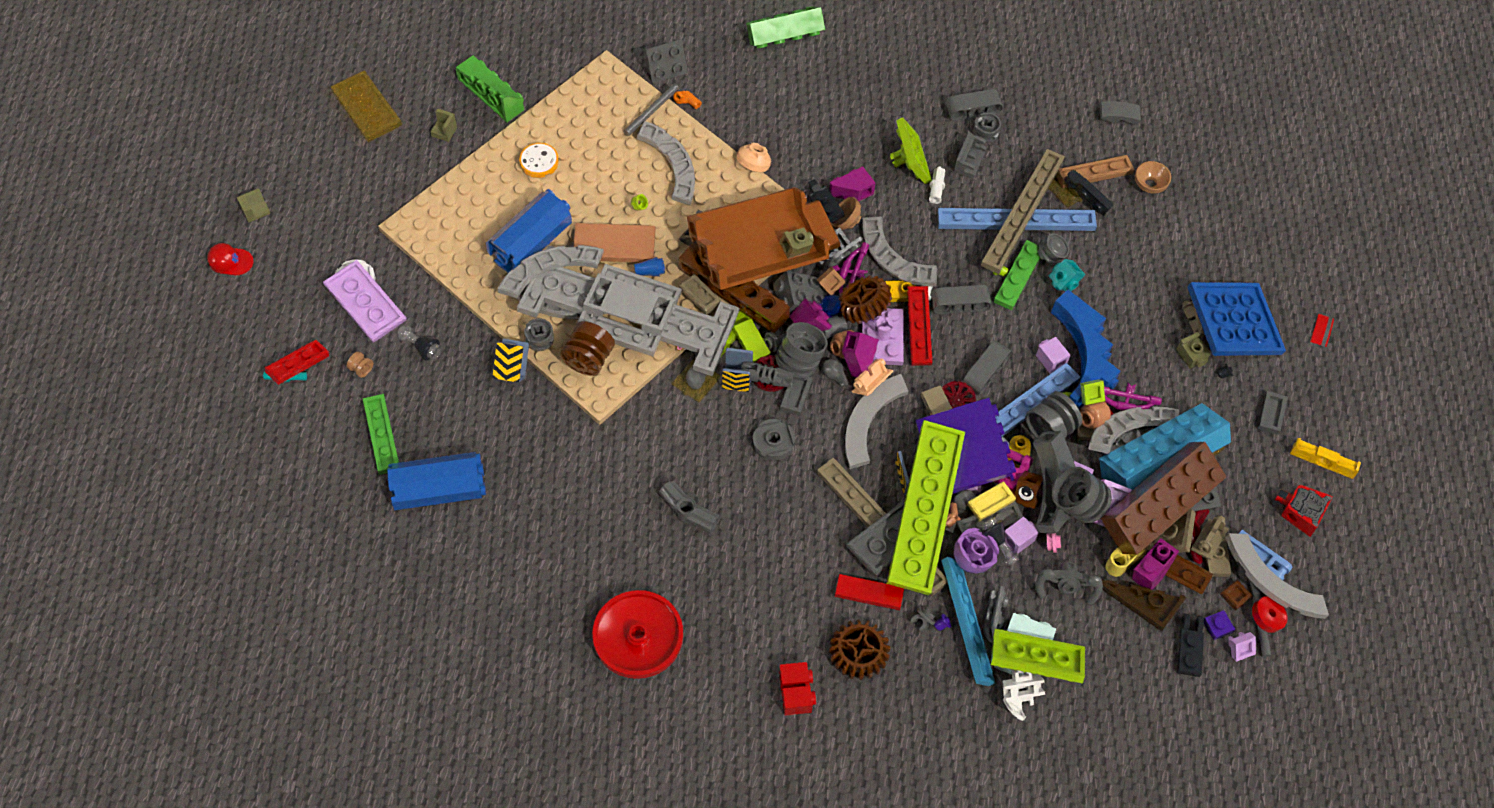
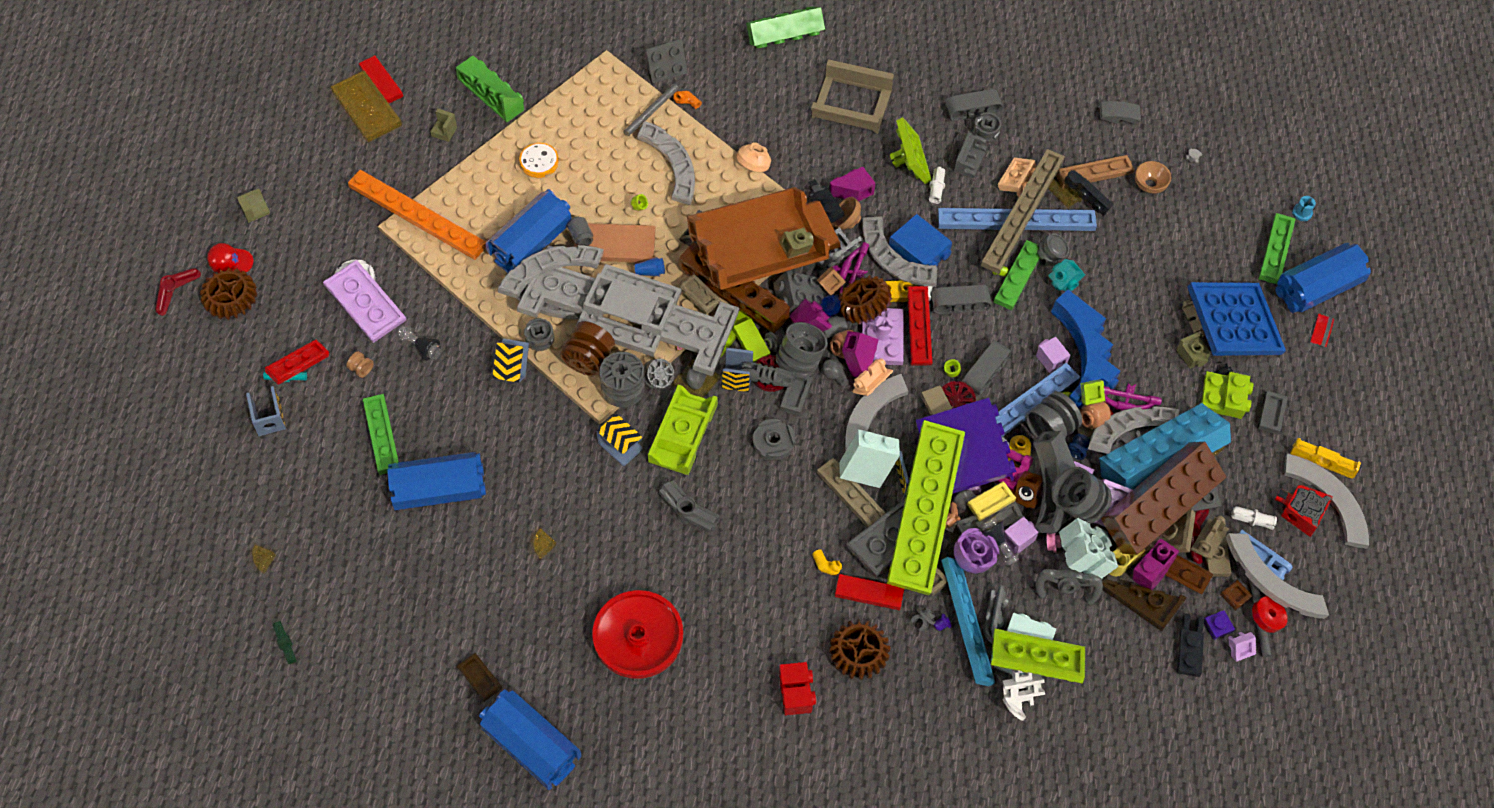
none -> dark red piece [155,268,201,316]
none -> reddish brown gear [200,267,257,320]
none -> sand blue piece [246,386,286,436]
none -> clear yellow tile [252,545,276,574]
none -> clear green bar [273,621,297,664]
none -> orange plate [348,170,486,260]
none -> red tile [359,56,403,104]
none -> dark brown tile [457,653,502,702]
none -> blue brick [479,689,581,790]
none -> clear yellow tile [534,528,556,560]
none -> dark grey brick [567,216,593,246]
none -> piece [597,414,643,466]
none -> dark grey wheel [600,352,645,408]
none -> wheel [643,359,674,389]
none -> lime piece [648,384,718,475]
none -> dark tan piece [811,59,894,134]
none -> yellow arm [812,550,842,575]
none -> light aqua brick [839,429,900,488]
none -> blue brick [889,214,952,266]
none -> lime hinge [944,359,961,378]
none -> light nougat bracket [998,158,1037,198]
none -> light aqua brick [1059,518,1118,579]
none -> dark blue wheel [1067,434,1090,460]
none -> light grey piece [1185,148,1202,163]
none -> lime plate [1201,371,1254,419]
none -> white axle [1231,506,1277,530]
none -> bright green plate [1259,213,1296,285]
none -> blue brick [1275,243,1371,313]
none -> light grey tile [1284,454,1369,549]
none -> dark azure bush [1292,196,1316,221]

